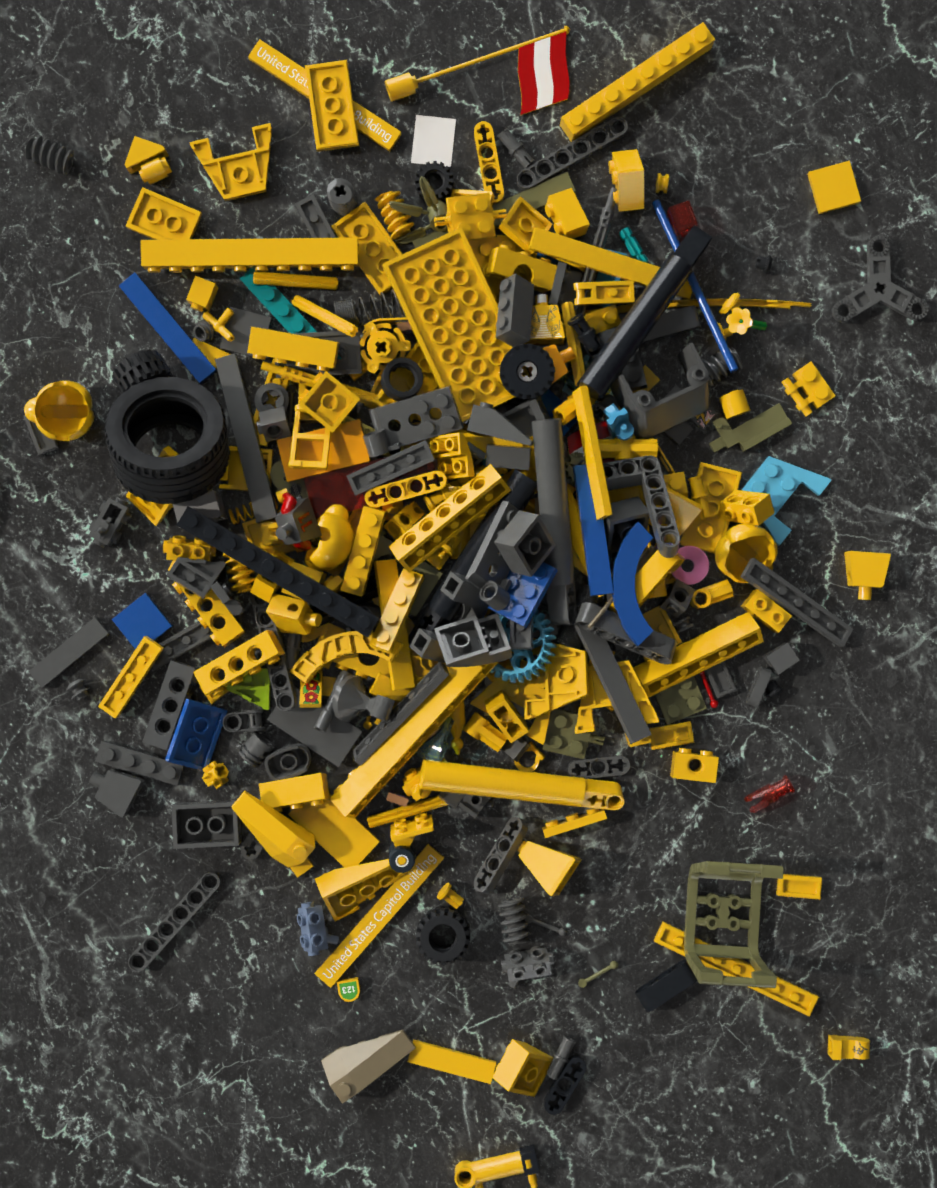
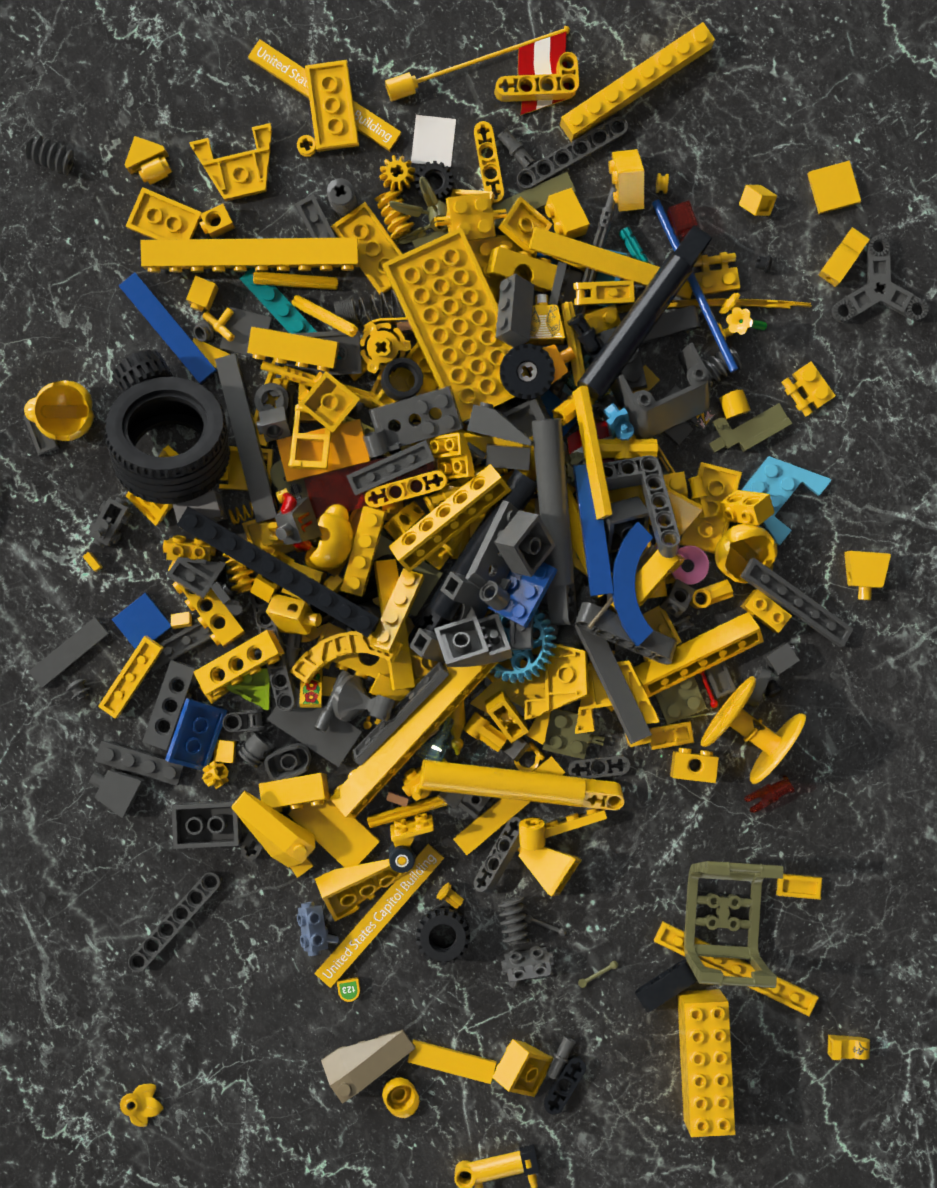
none -> yellow piece [82,552,103,572]
none -> yellow plate [120,1084,164,1127]
none -> yellow piece [171,612,192,629]
none -> yellow brick [200,204,235,239]
none -> yellow slope [213,740,237,763]
none -> yellow bush [297,135,316,157]
none -> yellow gear [380,155,415,193]
none -> yellow hat [382,1077,420,1118]
none -> yellow tile [453,756,565,855]
none -> yellow beam [494,52,579,102]
none -> yellow piece [519,818,546,850]
none -> yellow brick [677,989,735,1137]
none -> yellow plate [693,252,740,295]
none -> yellow piece [701,676,806,784]
none -> yellow panel [739,185,777,216]
none -> yellow piece [818,227,870,287]

